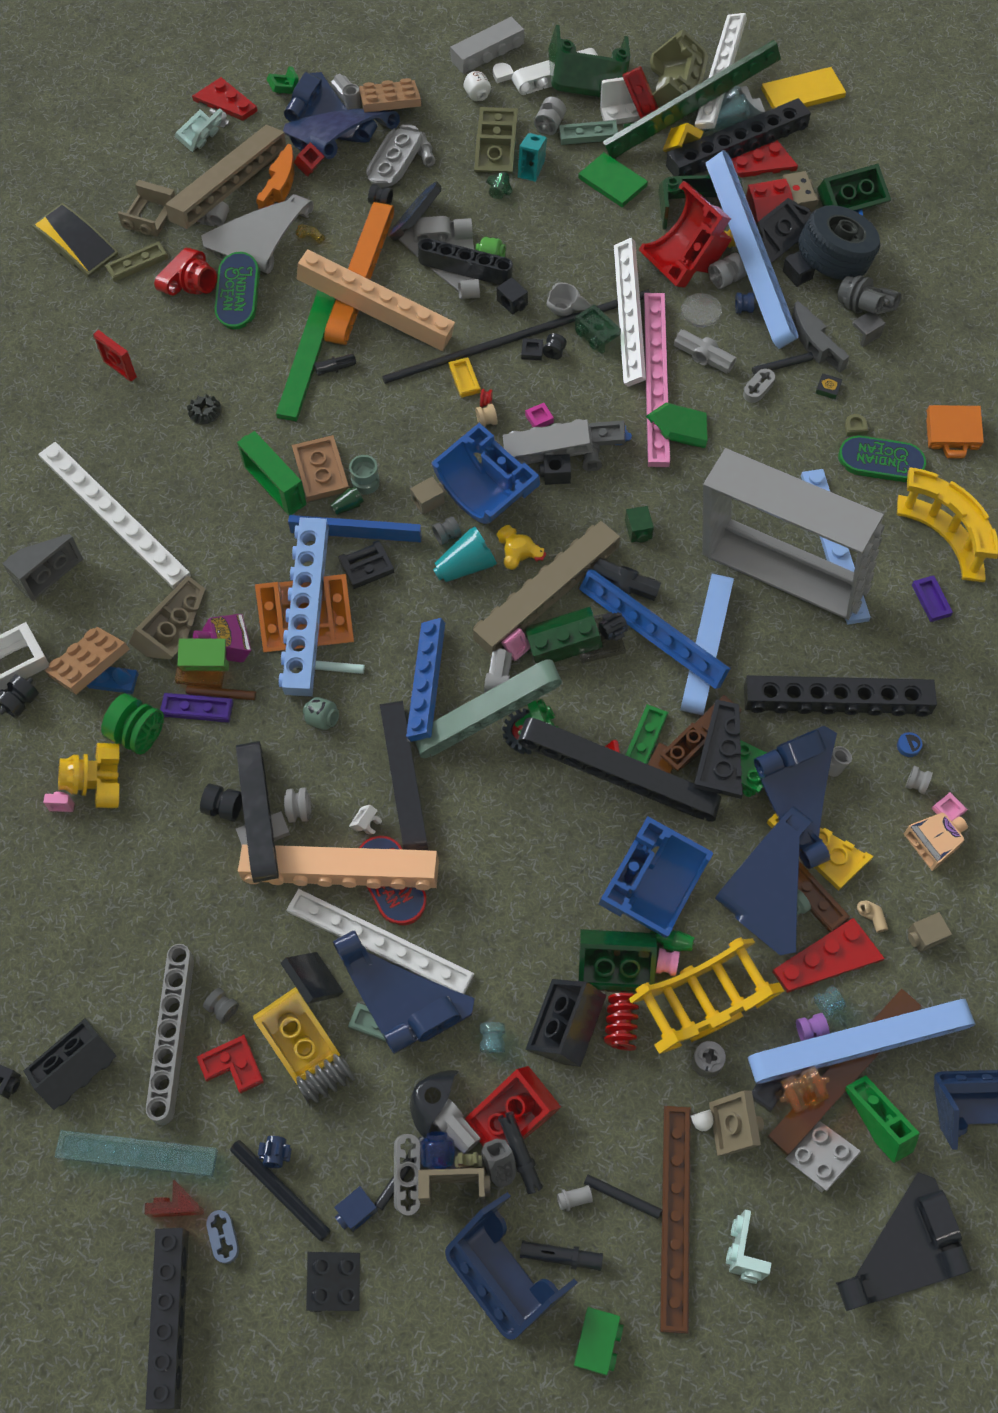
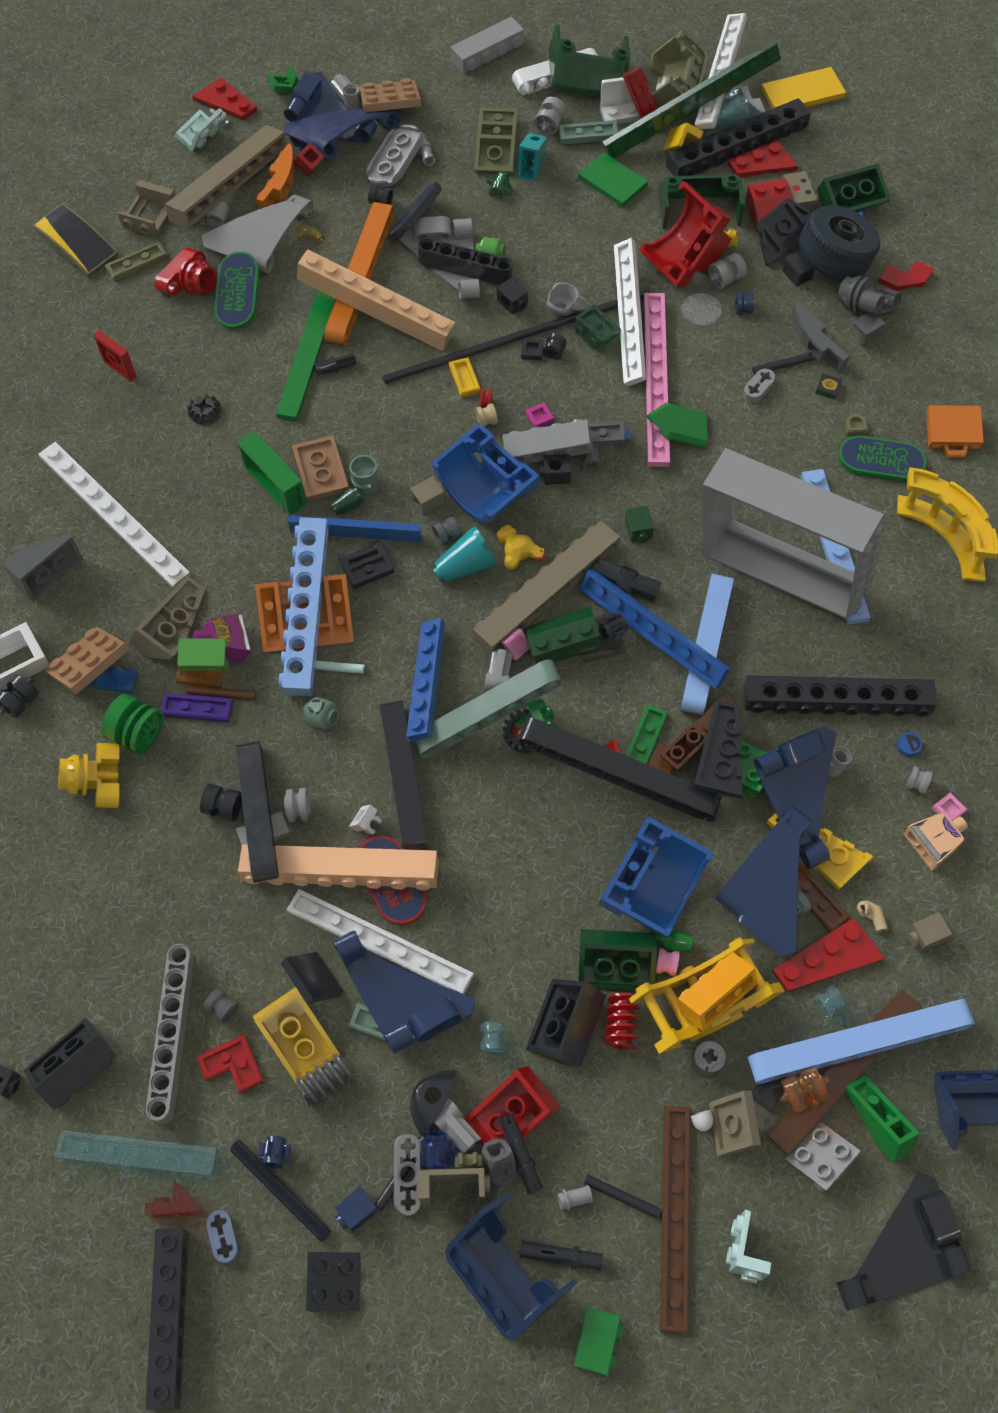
bright pink plate [43,792,75,812] -> none
white head [463,71,491,101] -> none
white tile [493,63,514,83] -> none
light grey piece [674,329,737,374] -> none
light blue beam [706,150,798,349] -> none
medium lavender wheel [796,1013,830,1041] -> none
dark purple tile [912,575,953,622] -> none
none -> light orange brick [678,952,757,1031]
none -> red tile [878,260,934,291]

